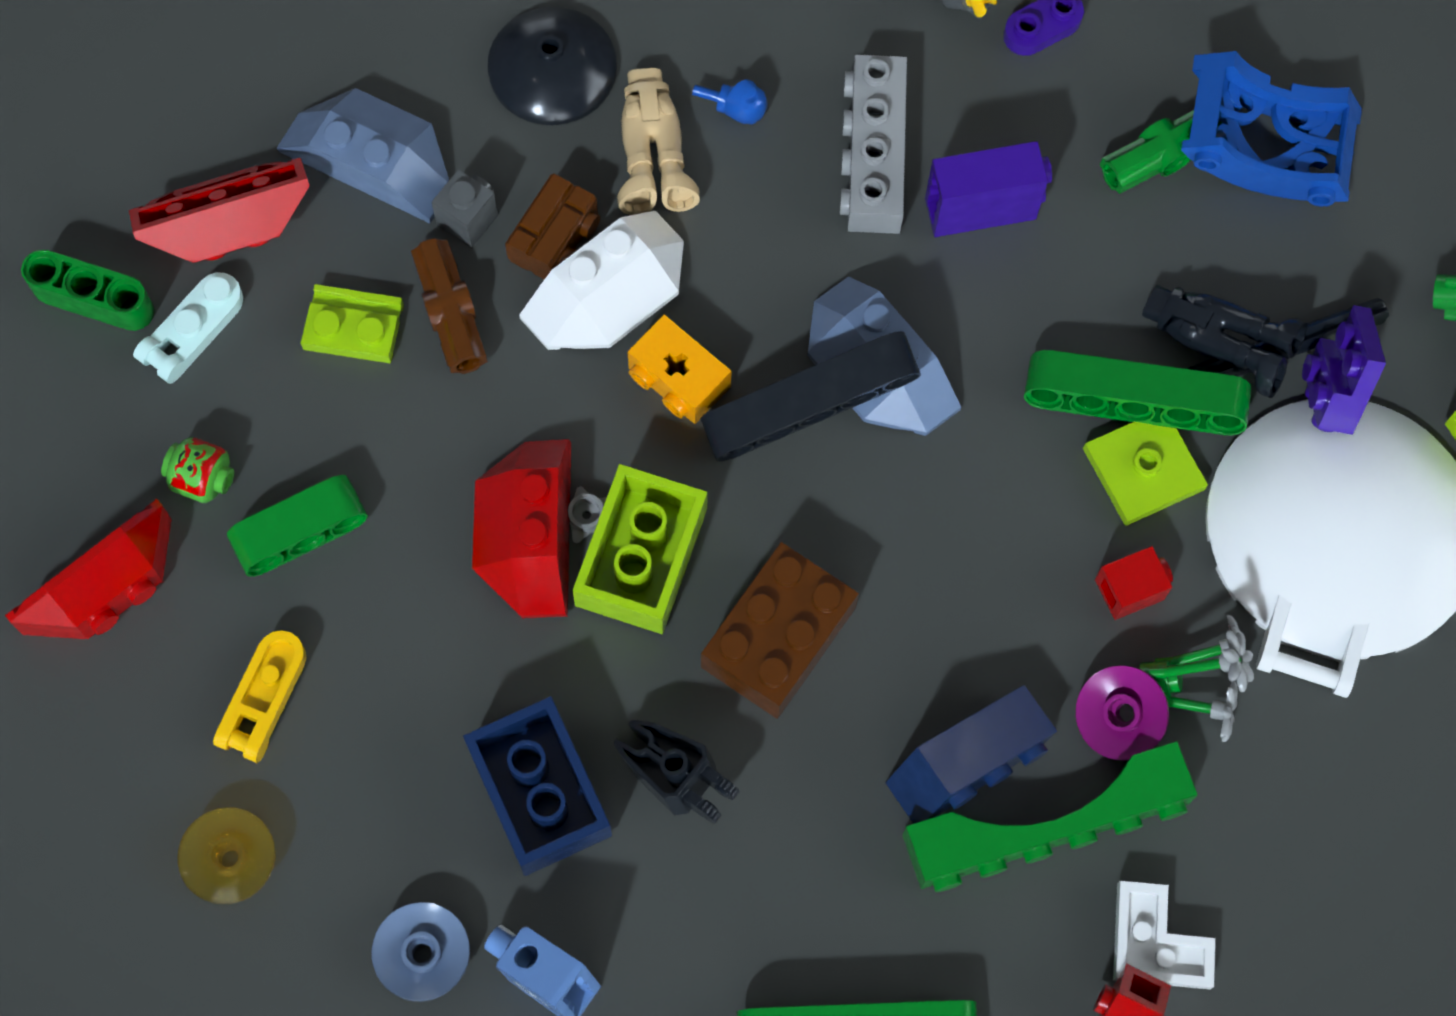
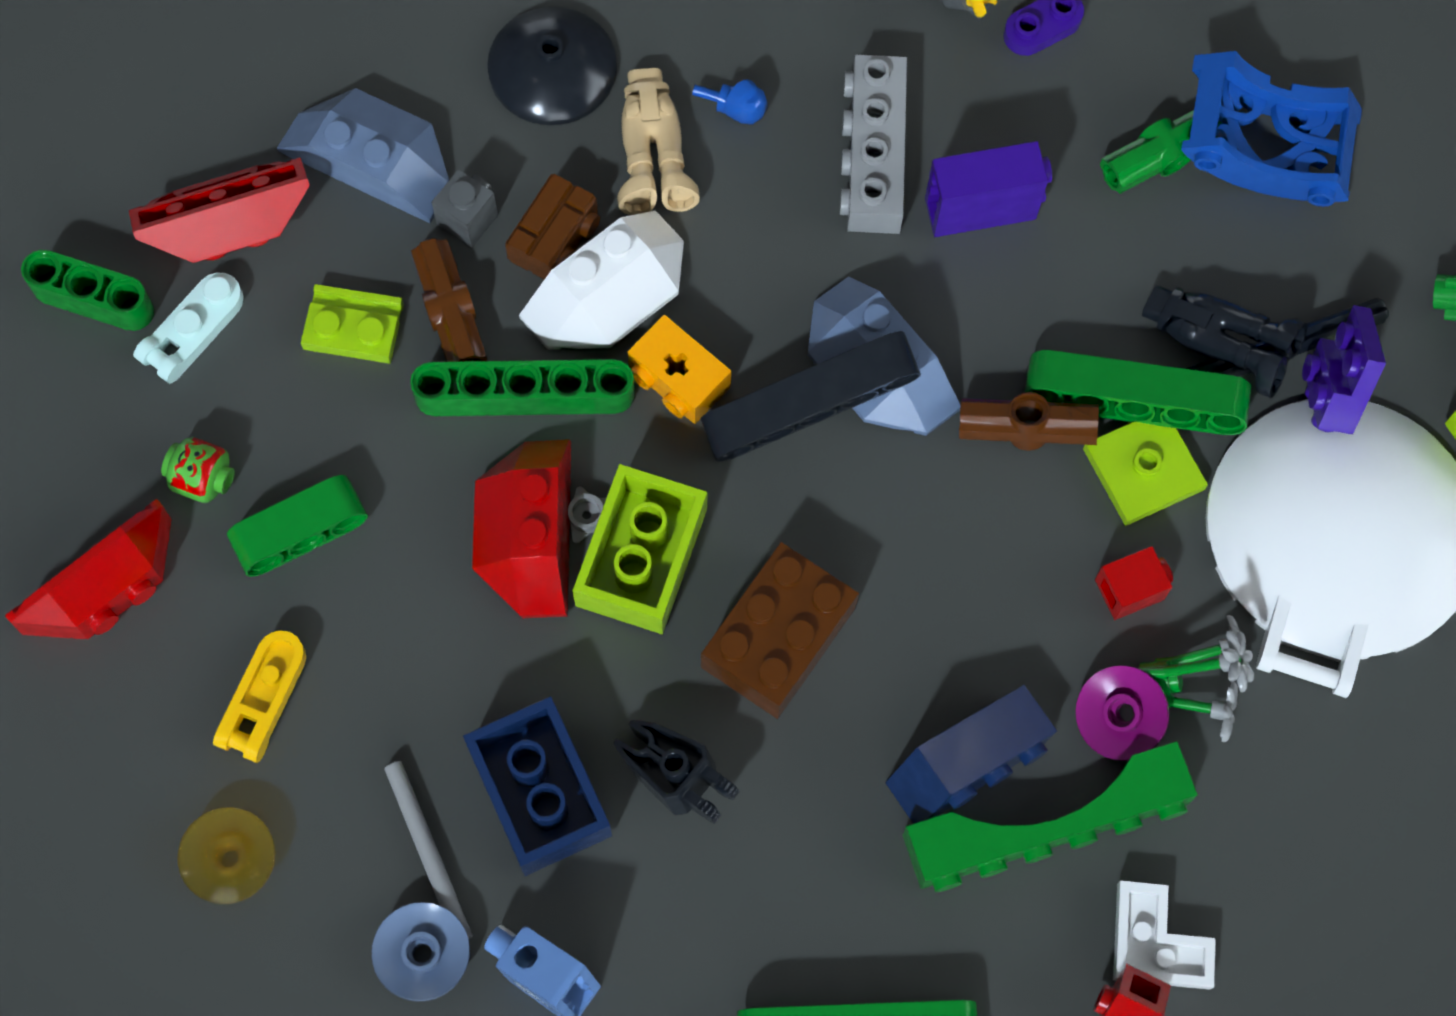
none -> light grey bar [384,761,473,939]
none -> green beam [410,359,635,416]
none -> reddish brown piece [959,392,1099,451]

